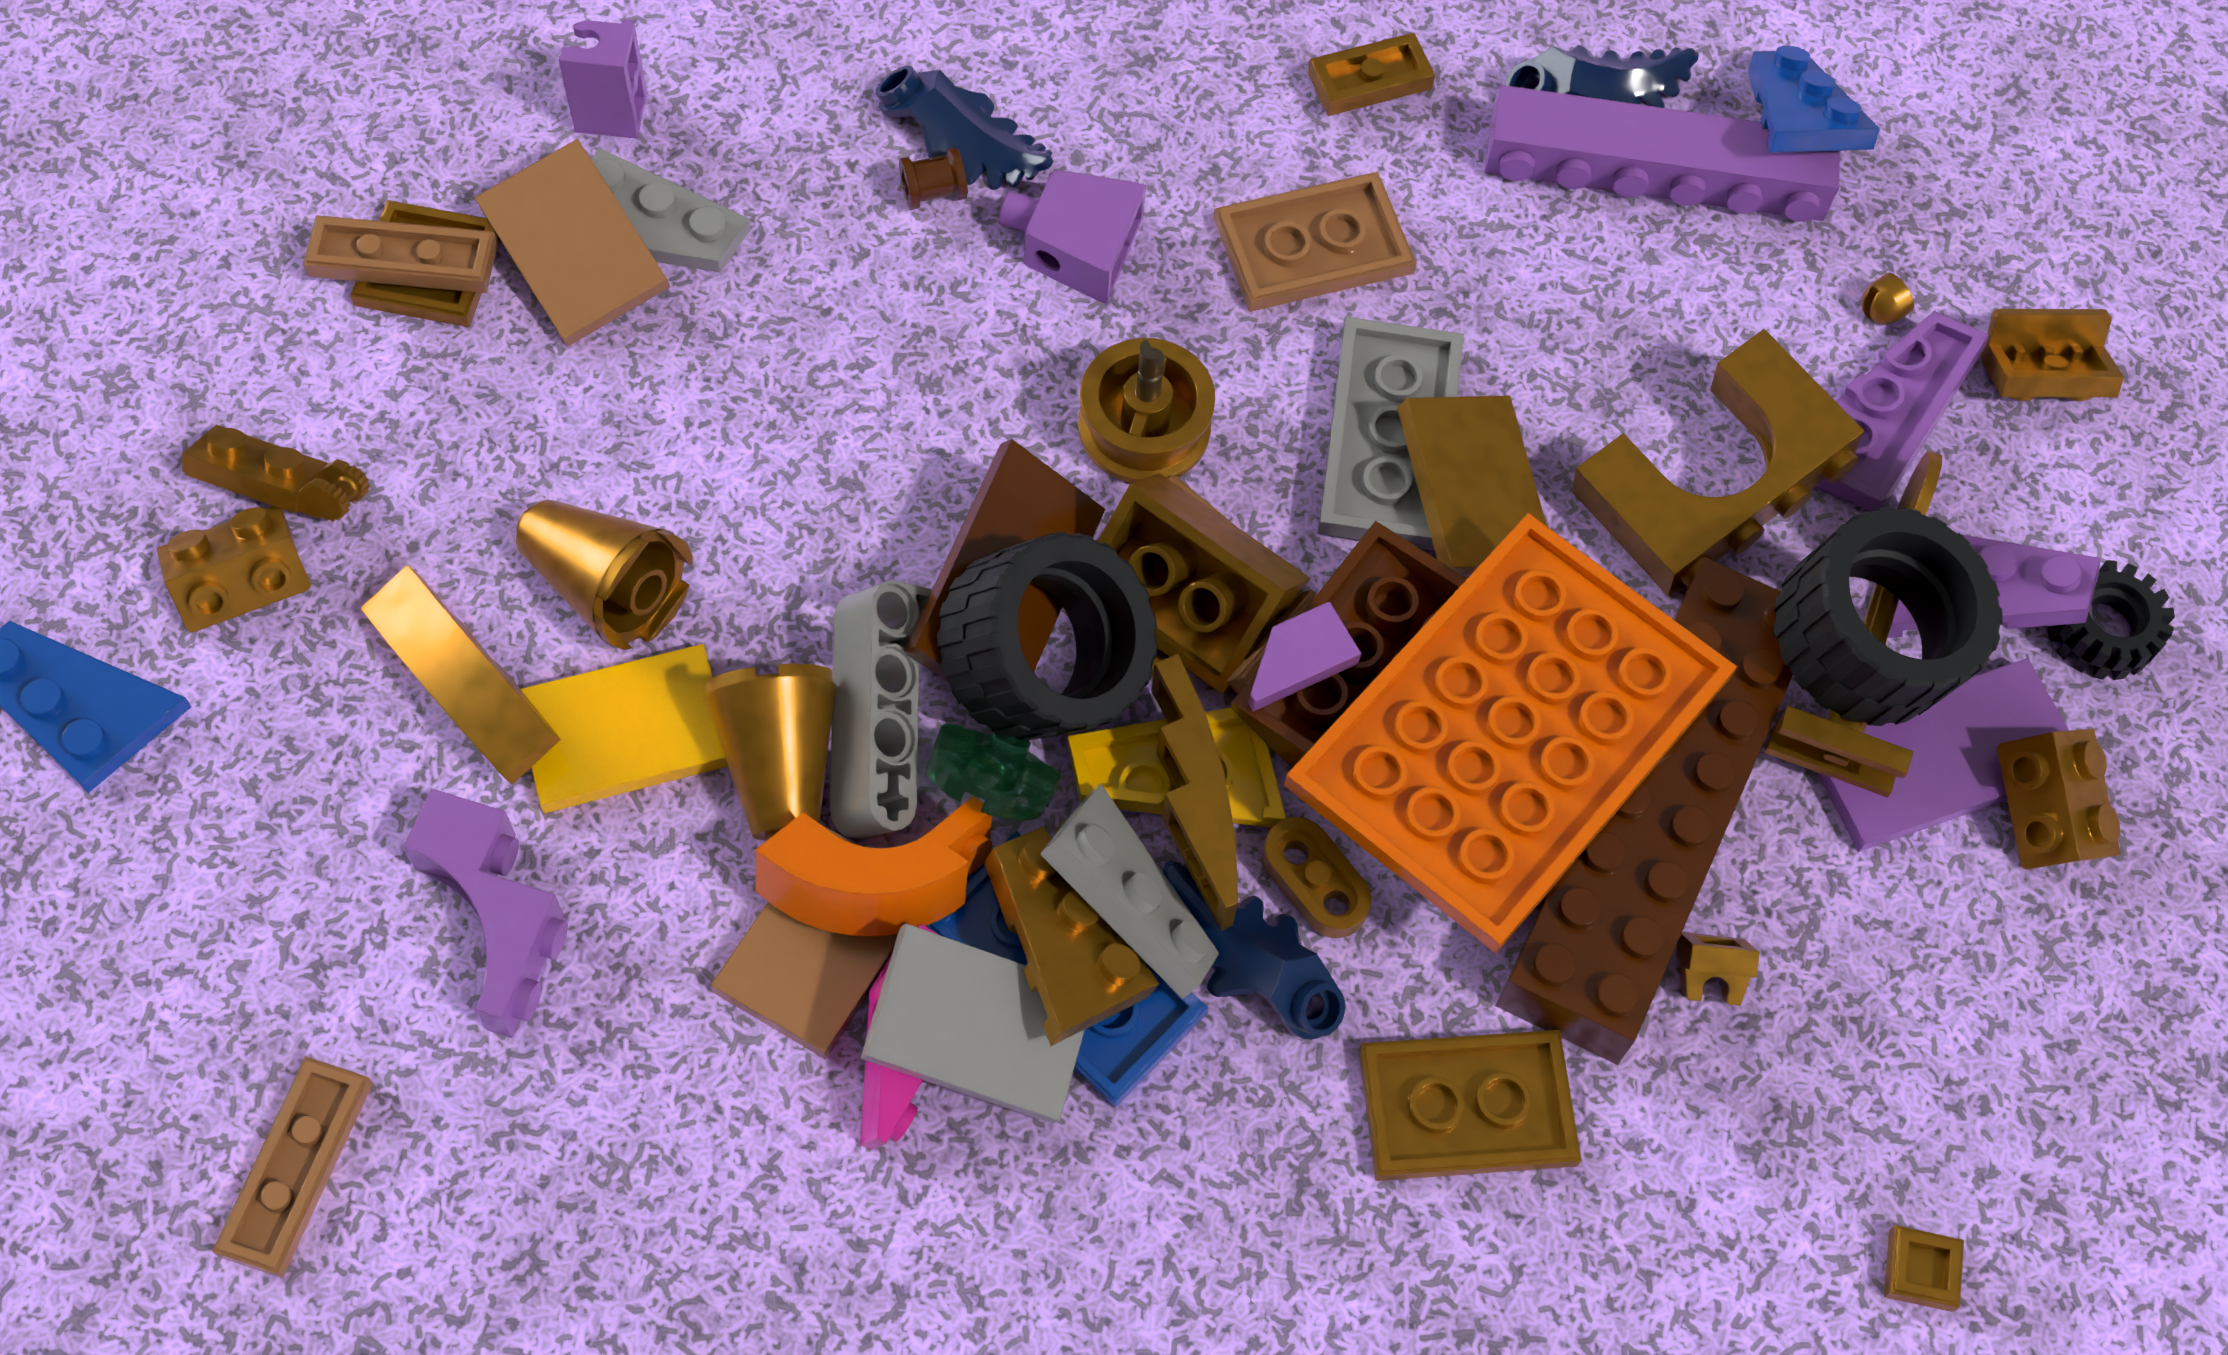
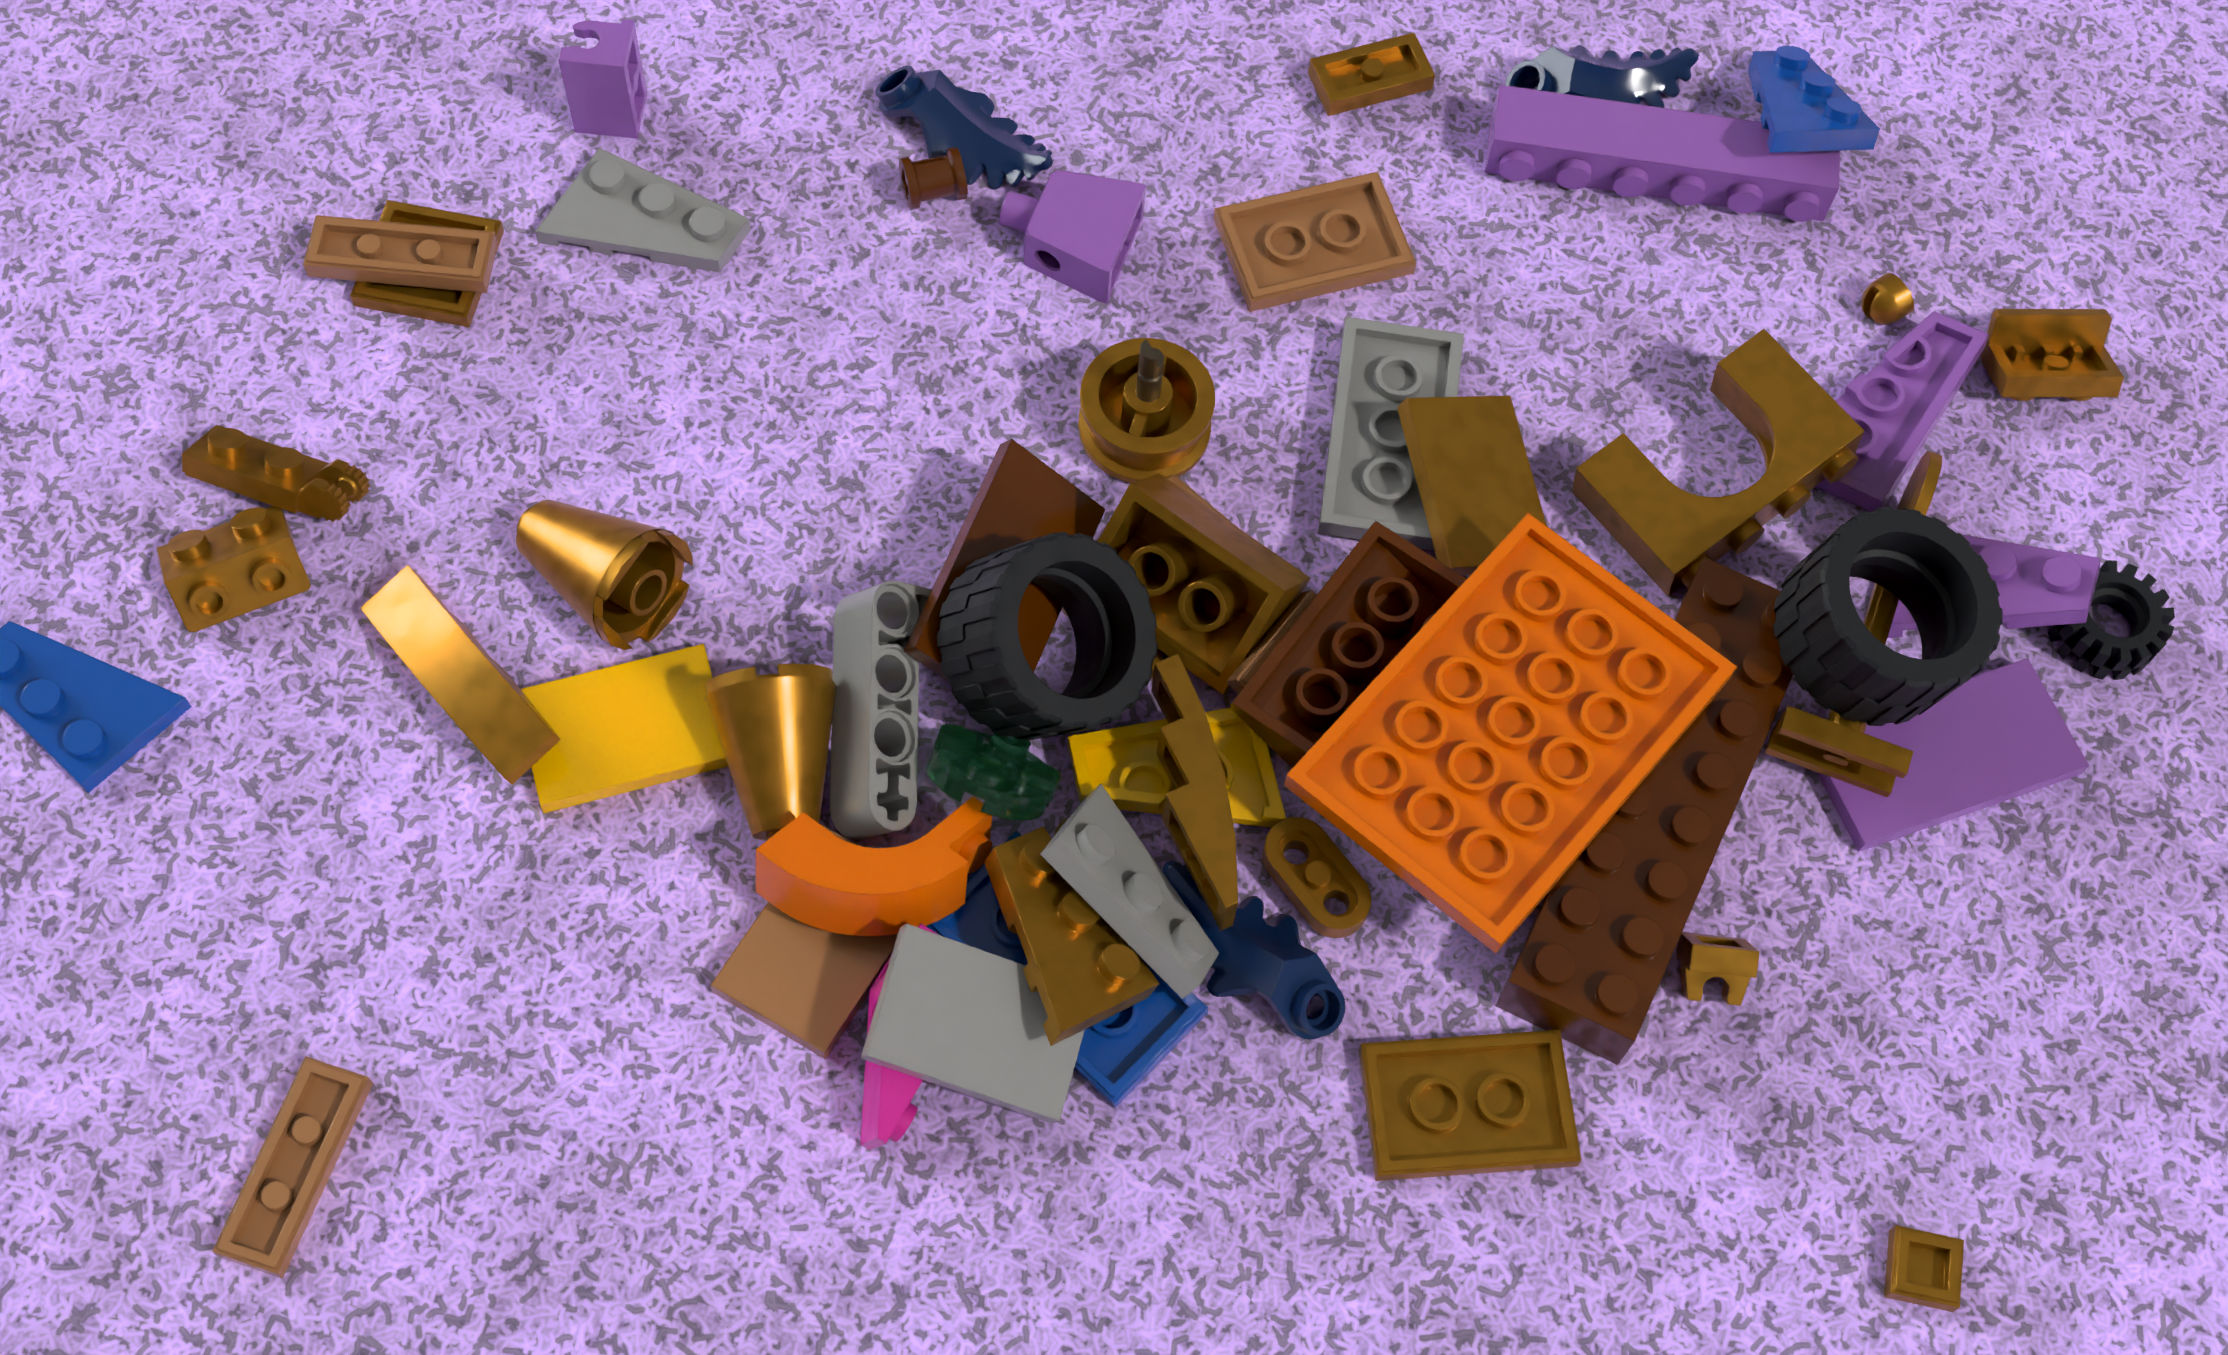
medium lavender arch [404,788,568,1038] -> none
medium nougat tile [474,138,671,346] -> none
medium lavender tile [1248,601,1361,711] -> none
pearl gold bracket [1997,729,2121,870] -> none

